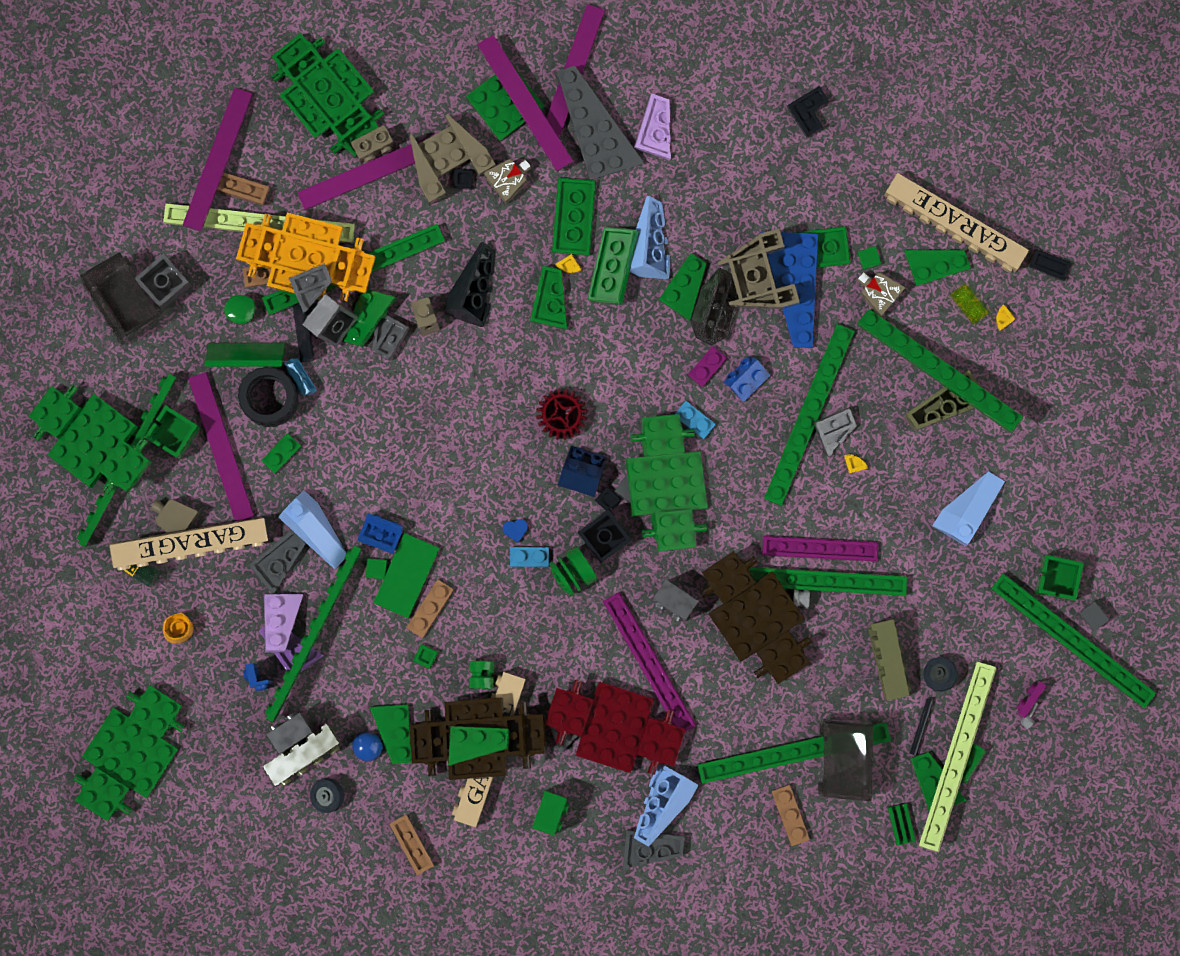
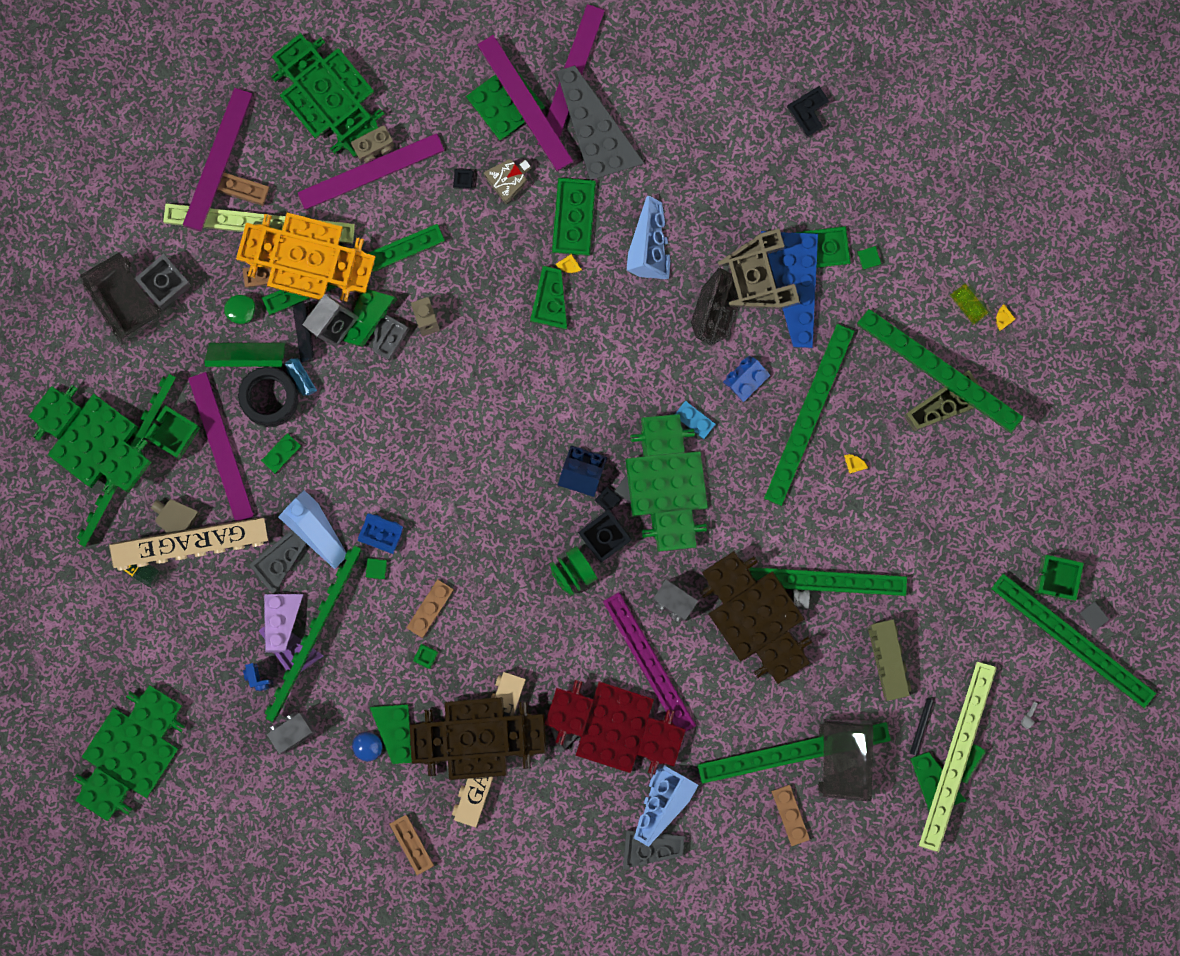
light orange hair [162,613,194,644] -> none
wedge [263,724,342,787] -> none
flat silver wing [289,263,332,313] -> none
black wheel [310,778,344,813] -> none
green tile [373,533,440,619] -> none
dark tan wedge [410,114,495,205] -> none
black wedge [443,242,496,327] -> none
green wing [448,726,510,766] -> none
green wheel [469,661,494,689] -> none
blue tile [503,519,528,543] -> none
dark azure plate [510,547,549,567] -> none
green piece [532,790,570,836] -> none
dark red gear [536,388,588,440] -> none
green tile [587,227,639,305] -> none
lavender wing [634,94,671,160] -> none
green wing [659,253,706,321] -> none
magenta plate [688,346,727,387] -> none
magenta tile [762,536,878,562] -> none
flat silver wing [813,407,856,457] -> none
dark tan torso [857,272,905,317] -> none
tan brick [884,173,1029,273] -> none
green tile [887,803,916,846] -> none
green wing [904,250,971,287] -> none
black wheel [923,657,958,692] -> none
light blue wedge [932,471,1005,546] -> none
magenta plate [1016,681,1046,718] -> none
black tile [1029,249,1072,281] -> none

